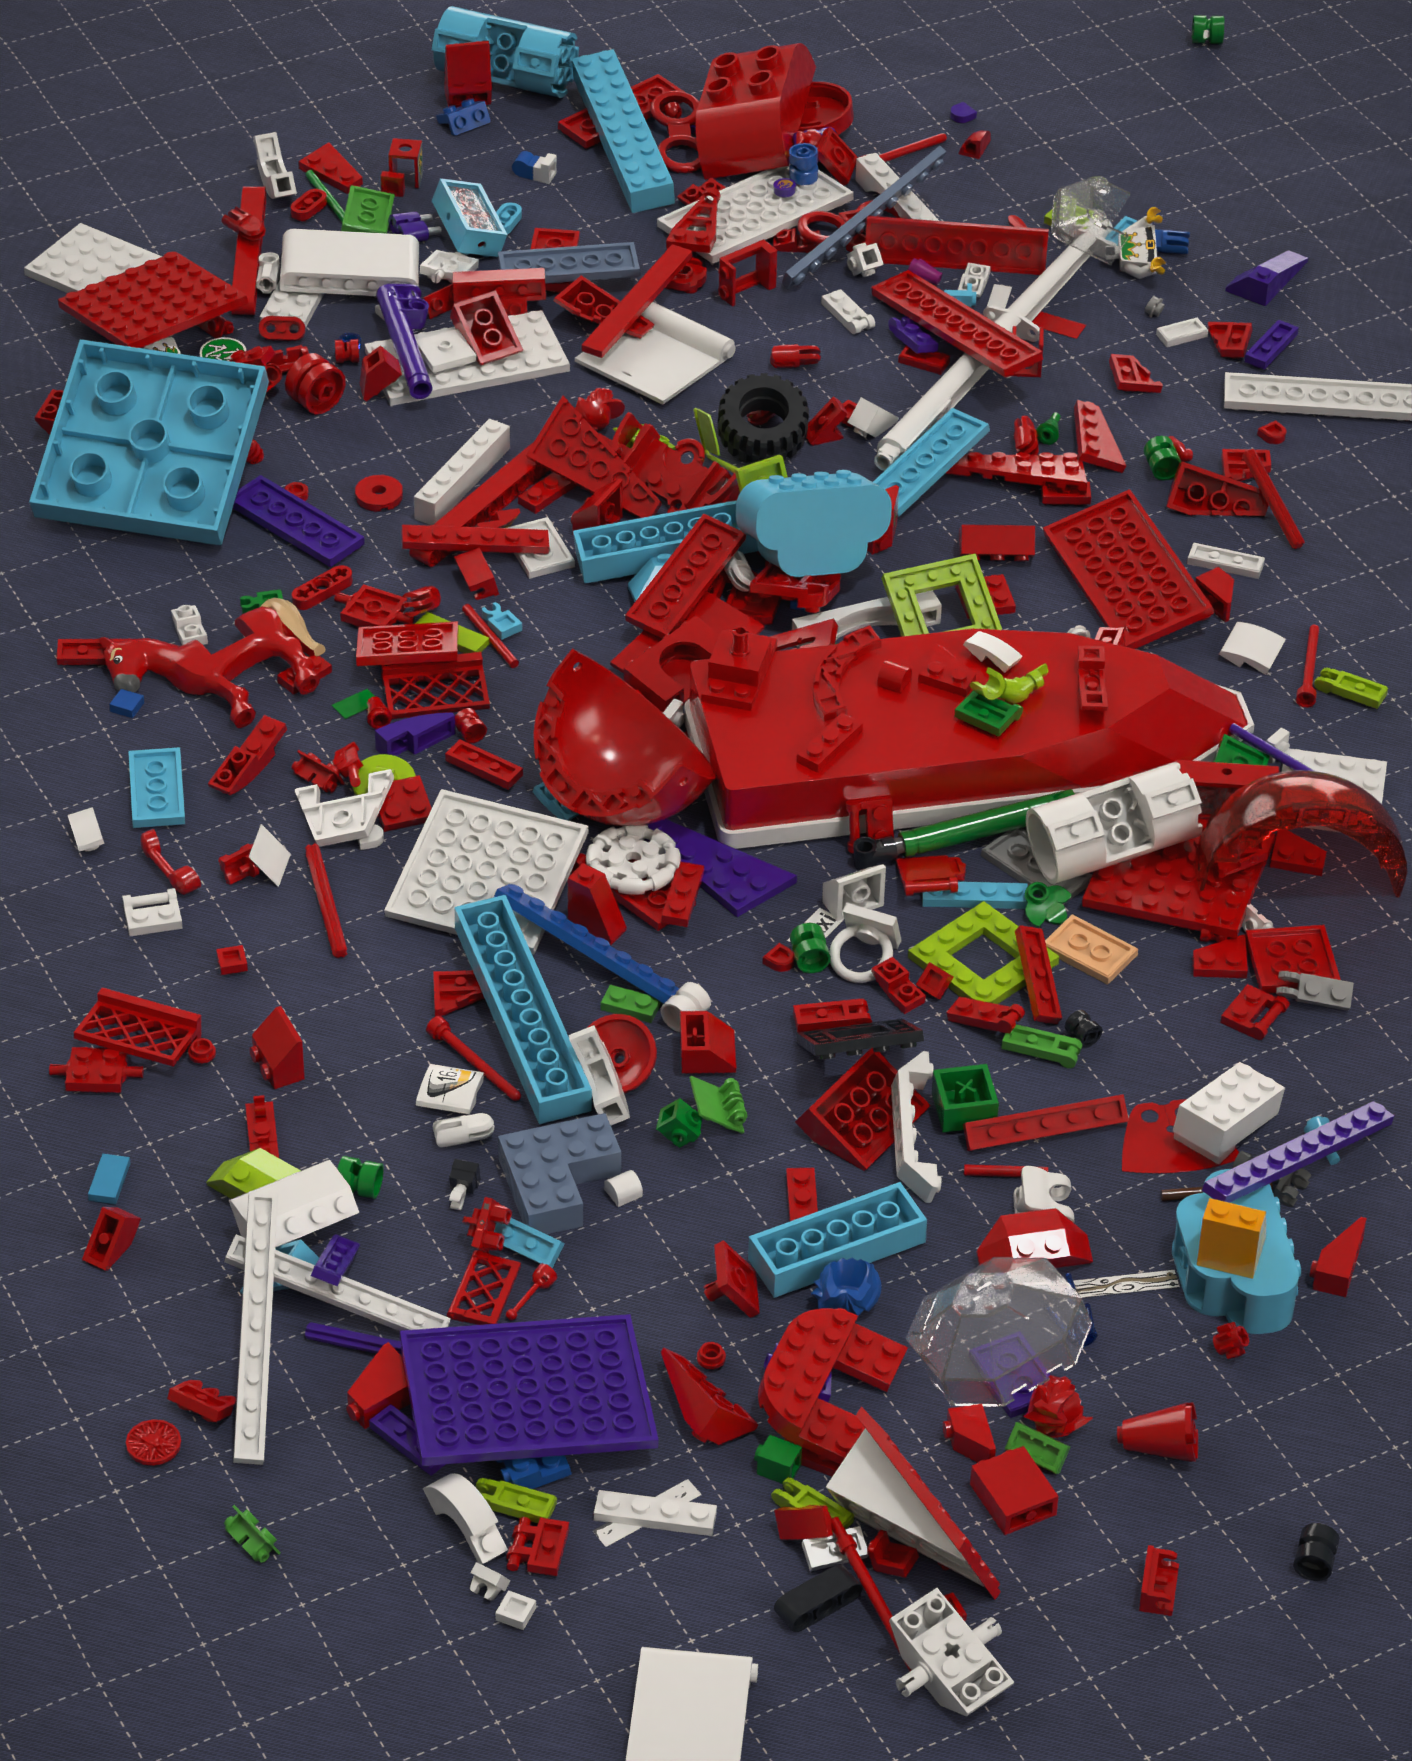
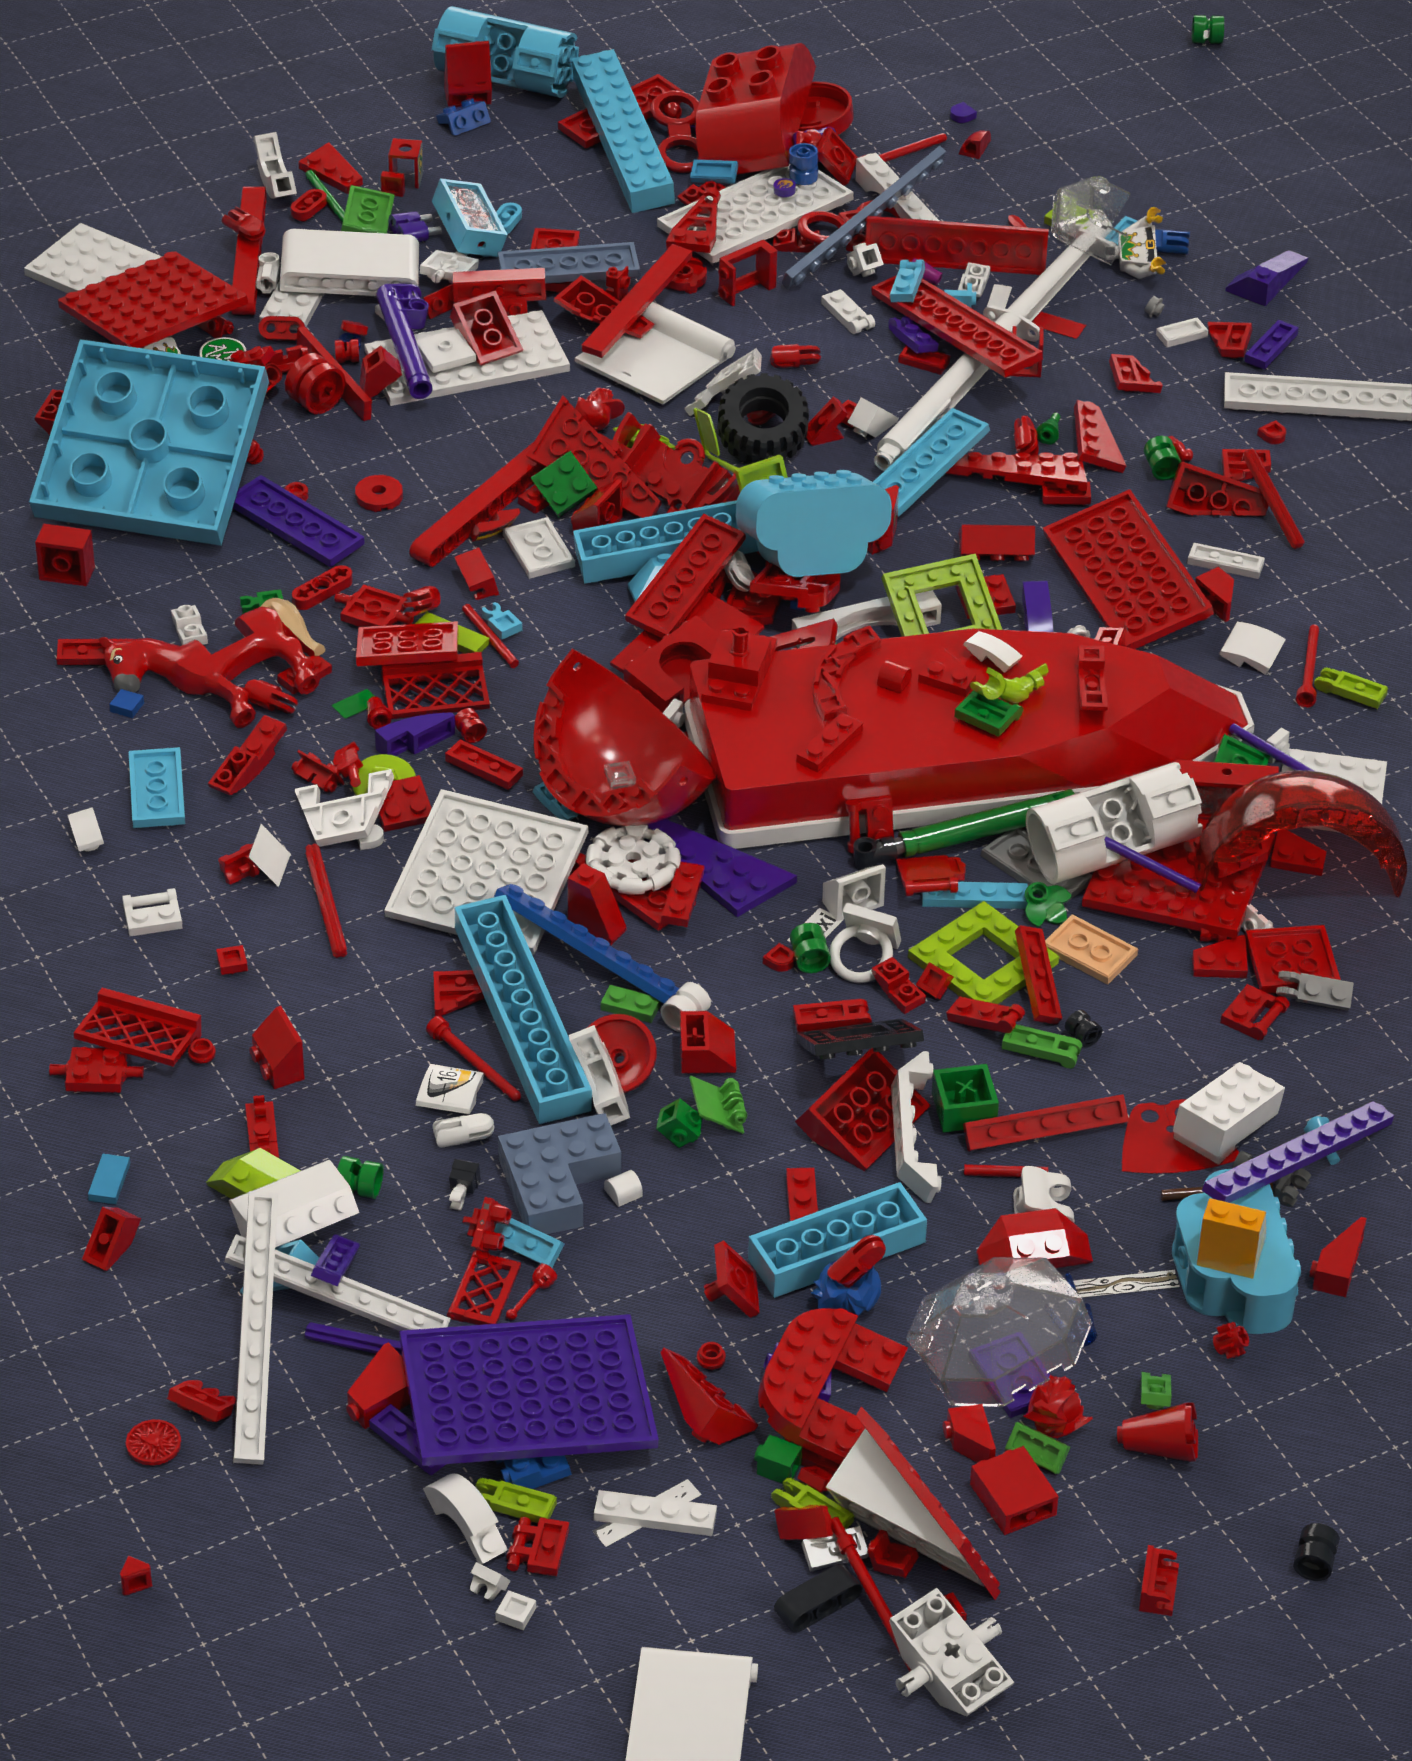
red piece [141,829,201,894] -> none
bright green hinge [224,1505,281,1563] -> none
red plate [401,525,549,554] -> none
white brick [414,419,510,525] -> none
leg [512,151,557,184] -> none
none -> red brick [35,524,95,587]
none -> red slope [120,1555,152,1596]
none -> red arm [245,679,298,714]
none -> red tile [297,326,372,421]
none -> red tile [341,320,368,336]
none -> green plate [531,451,598,518]
none -> clear plate [604,761,636,789]
none -> red hinge [606,266,630,301]
none -> white wing [685,348,762,416]
none -> dark azure tile [690,160,738,184]
none -> red plate [797,1465,833,1493]
none -> red arm [827,1235,886,1288]
none -> medium azure plate [890,259,925,302]
none -> dark purple slope [1022,581,1053,632]
none -> dark purple bar [1104,836,1201,893]
none -> bright green plate [1140,1372,1172,1410]

